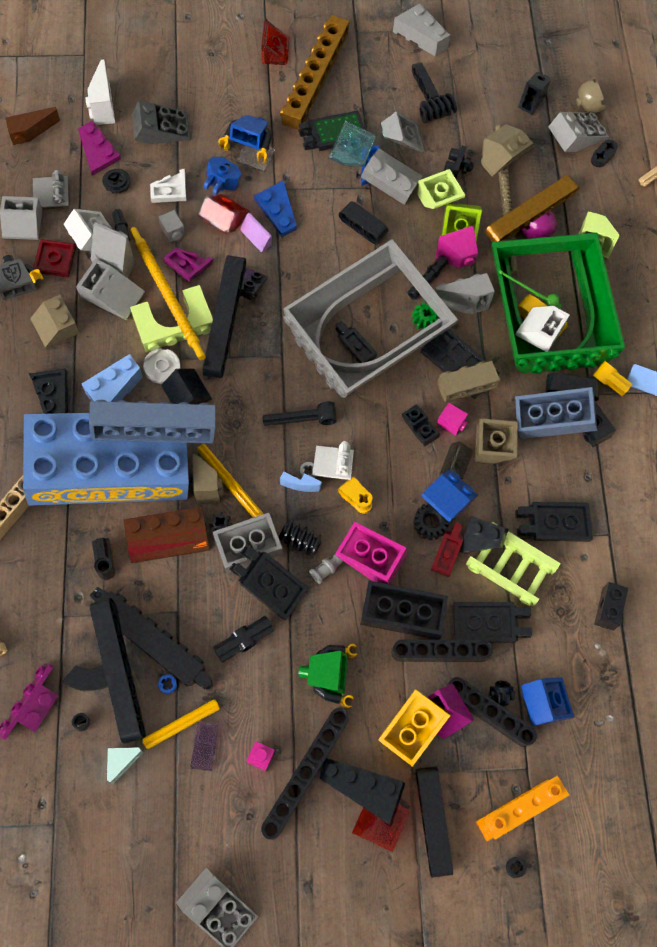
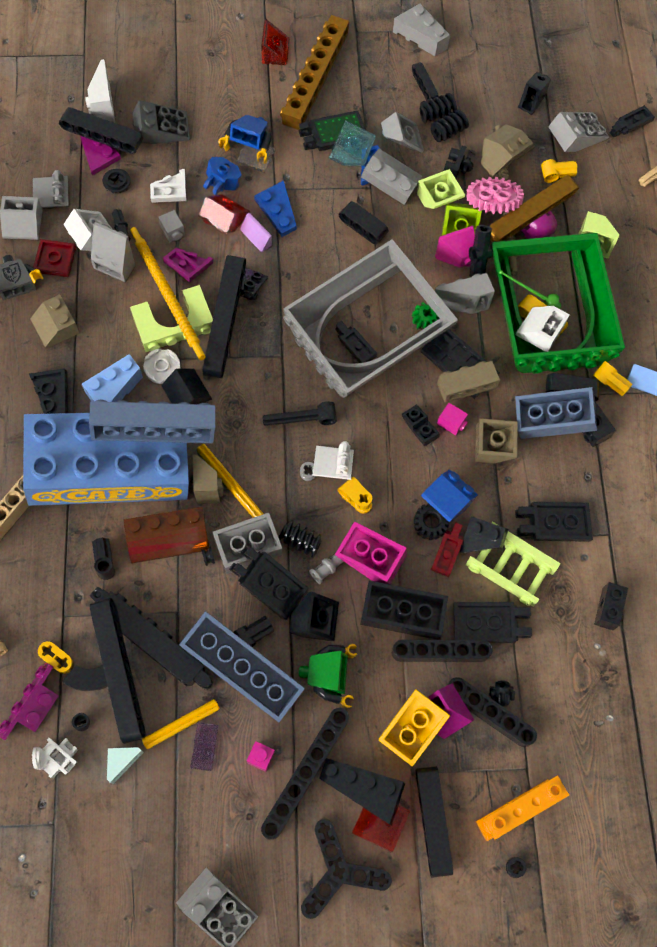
reddish brown slope [5,107,60,145] -> none
light grey slope [76,259,145,320] -> none
blue bush [158,674,178,695] -> none
black gear [208,512,233,534] -> none
light blue slope [280,472,322,492] -> none
black pin [407,255,449,300] -> none
clear smoke slope [439,441,473,480] -> none
blue slope [521,677,574,726] -> none
dark tan cylinder [576,78,606,113] -> none
black beam [591,139,618,167] -> none
none -> white piece [32,738,78,778]
none -> yellow beam [38,641,74,674]
none -> black beam [59,107,143,154]
none -> sand blue brick [179,611,305,722]
none -> black bush [201,546,215,566]
none -> black slope [289,592,339,641]
none -> black piece [301,819,392,919]
none -> black piece [431,110,469,142]
none -> bright pink gear [466,177,524,214]
none -> black piece [469,225,493,277]
none -> yellow piece [541,159,577,183]
none -> black hinge [609,105,655,137]

